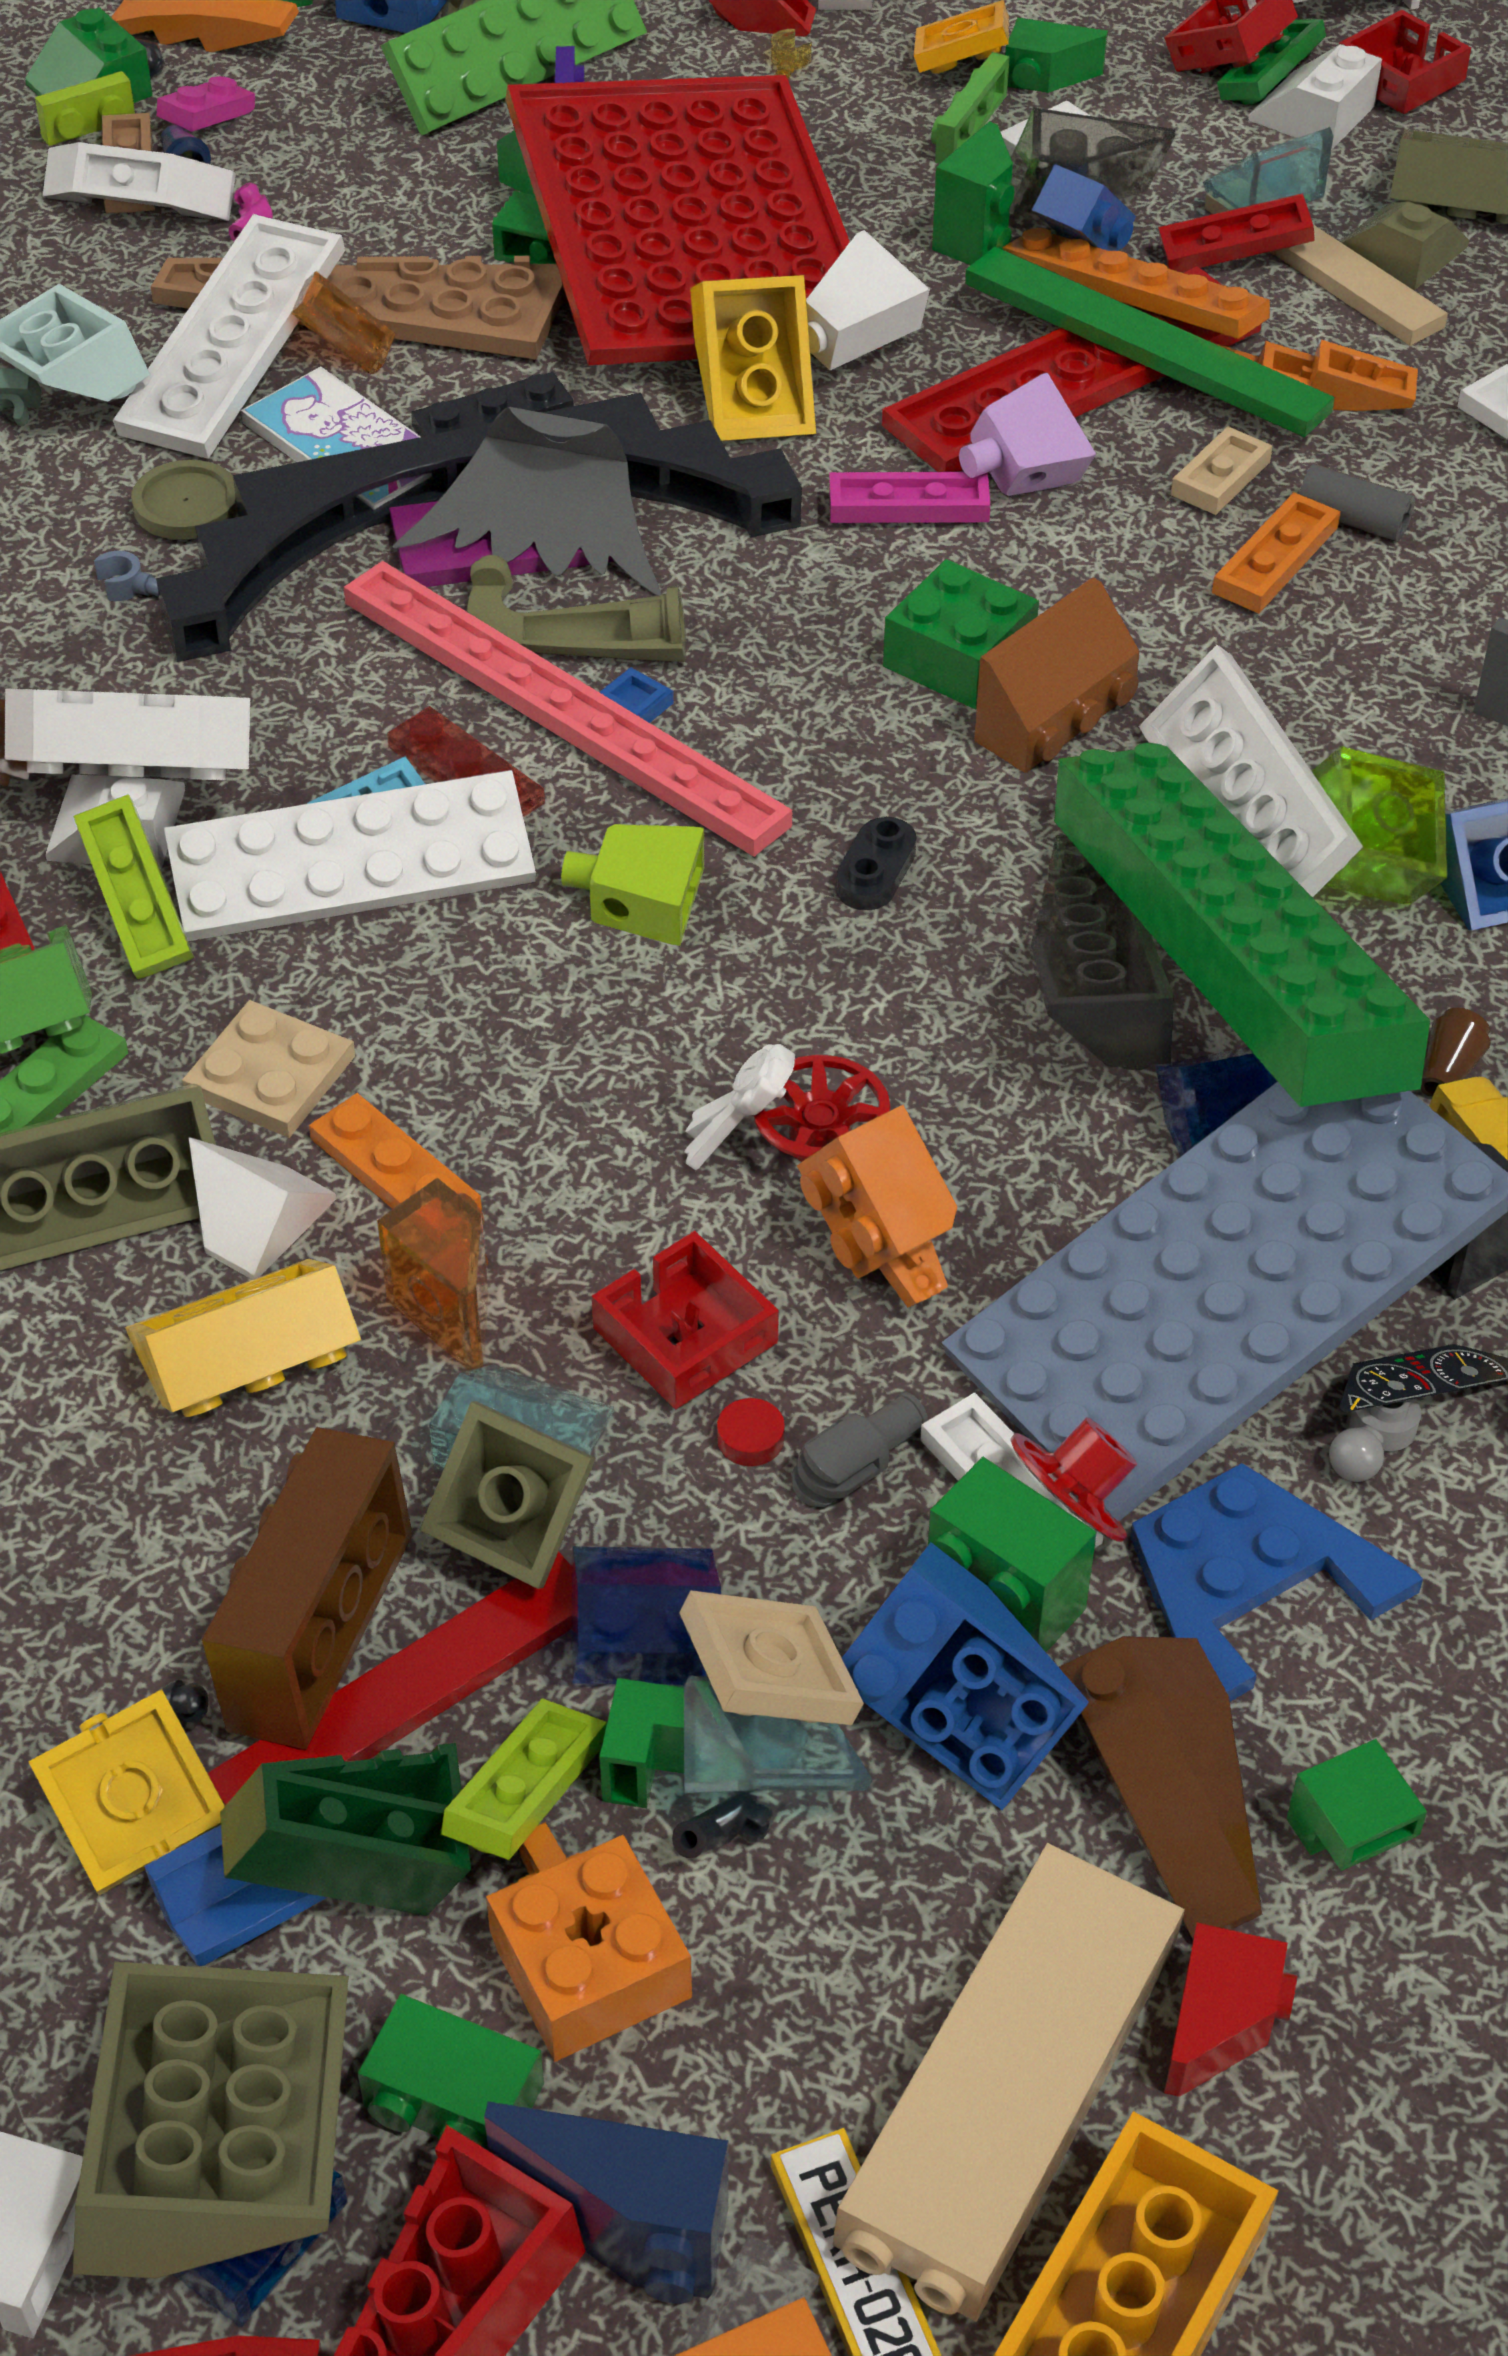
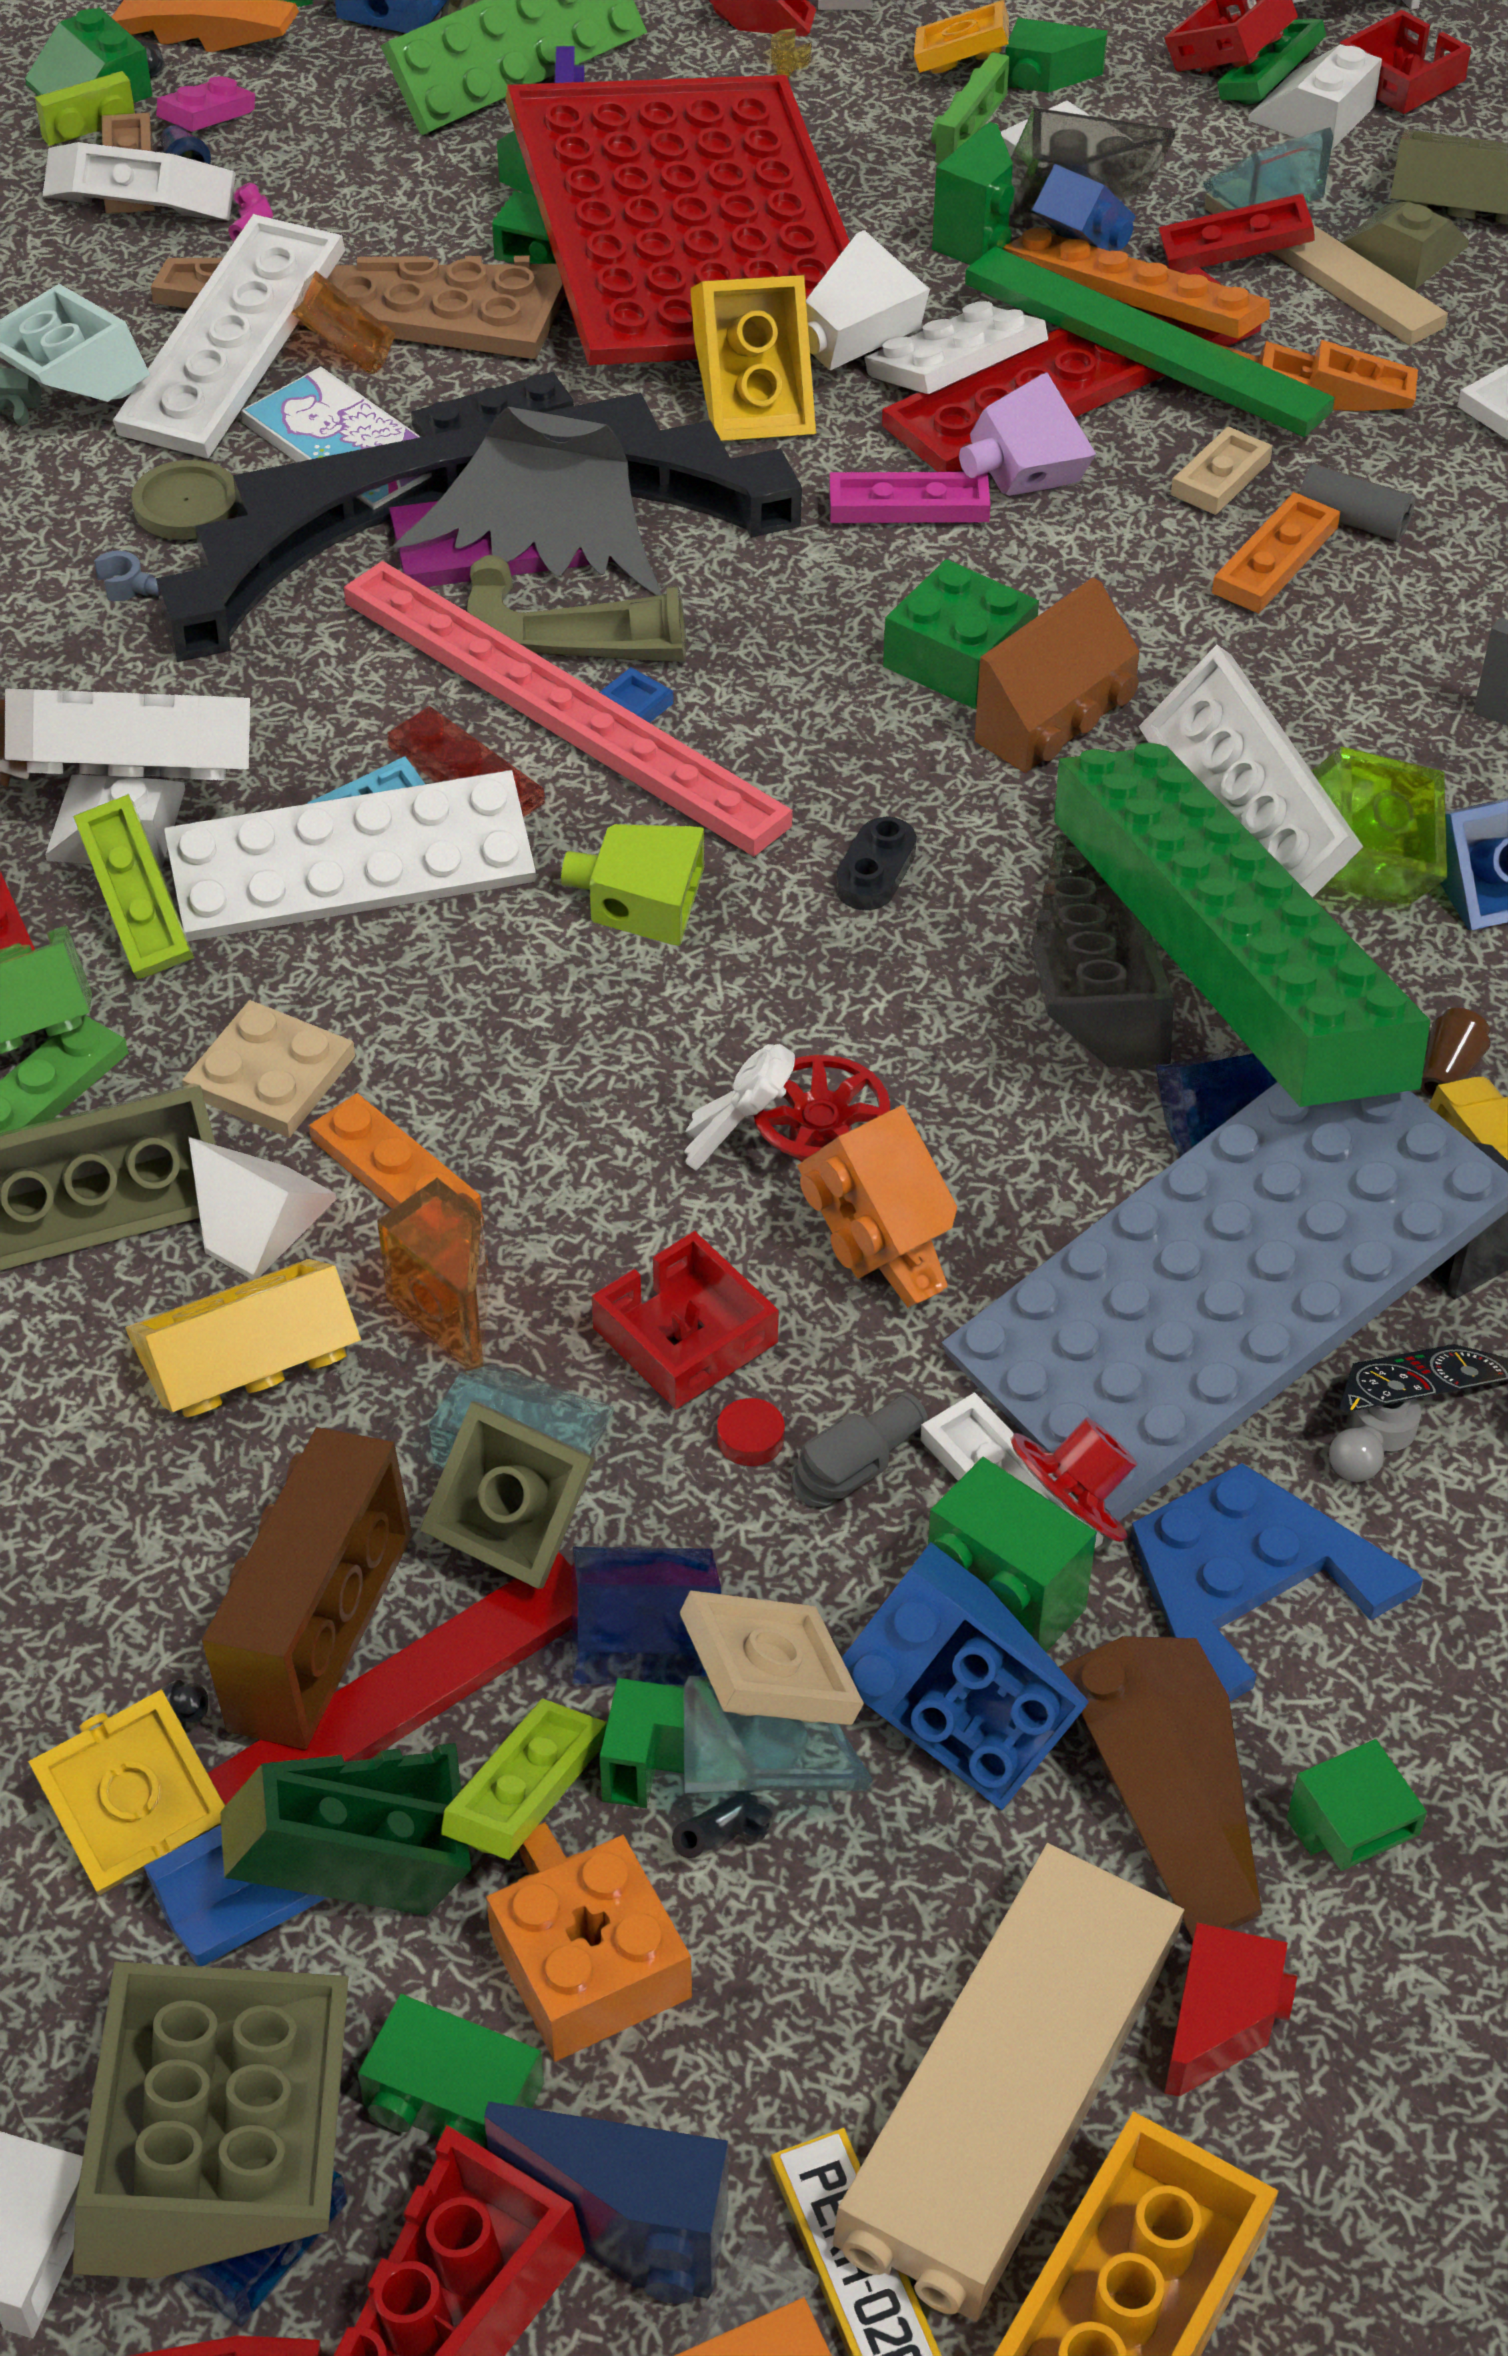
none -> white plate [865,301,1048,394]

